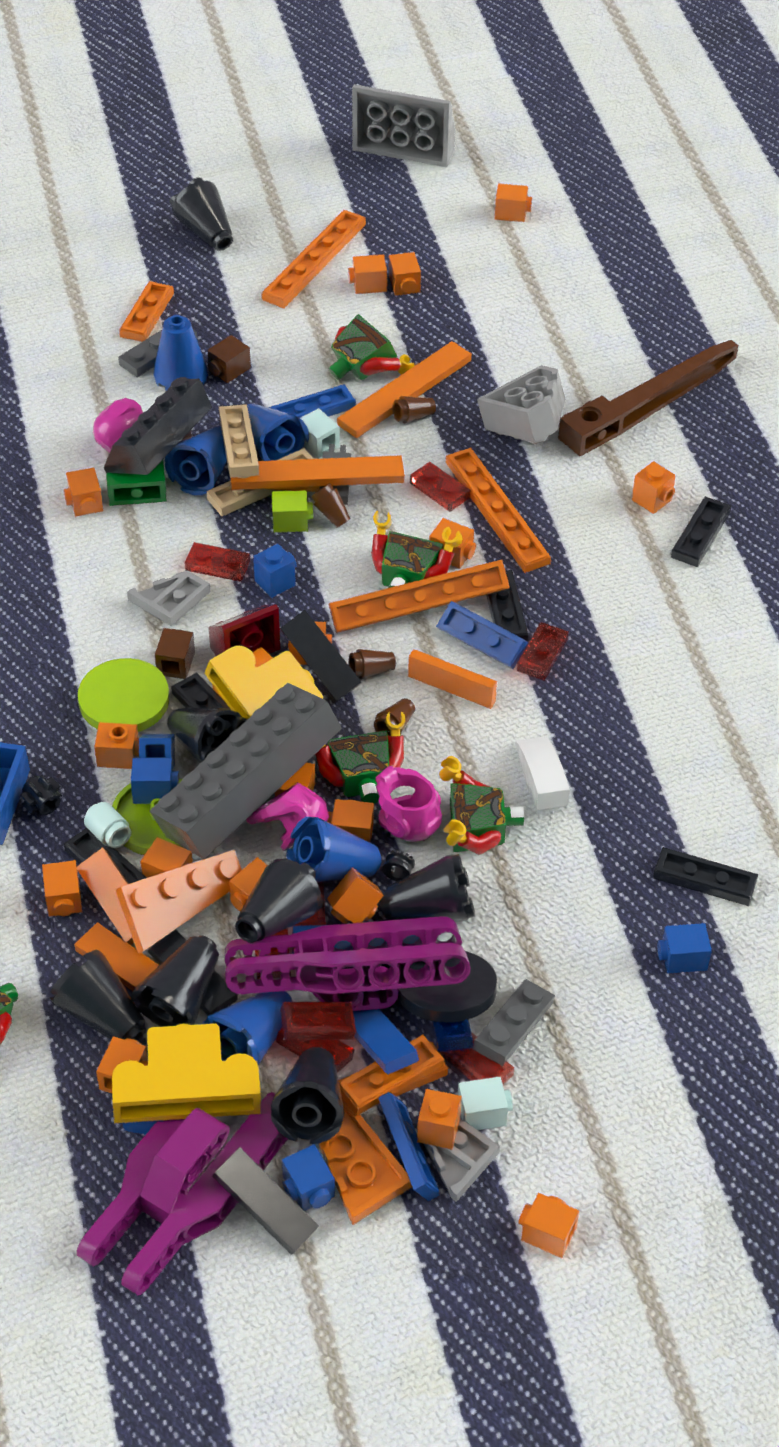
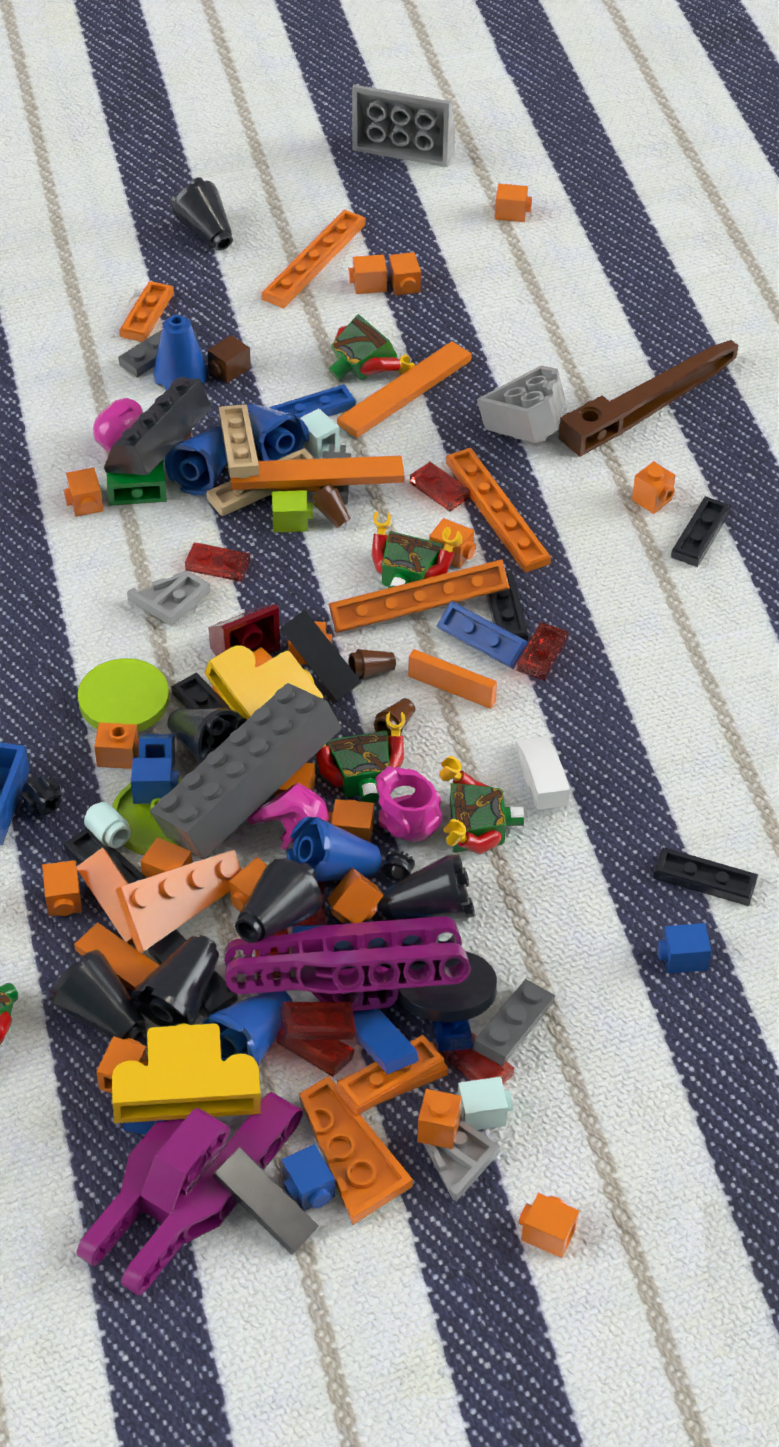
reddish brown brick [155,628,195,679] -> none
blue brick [253,544,297,598] -> none
black cone [271,1047,344,1144] -> none
blue tile [378,1092,439,1201] -> none
reddish brown cone [393,396,436,424] -> none

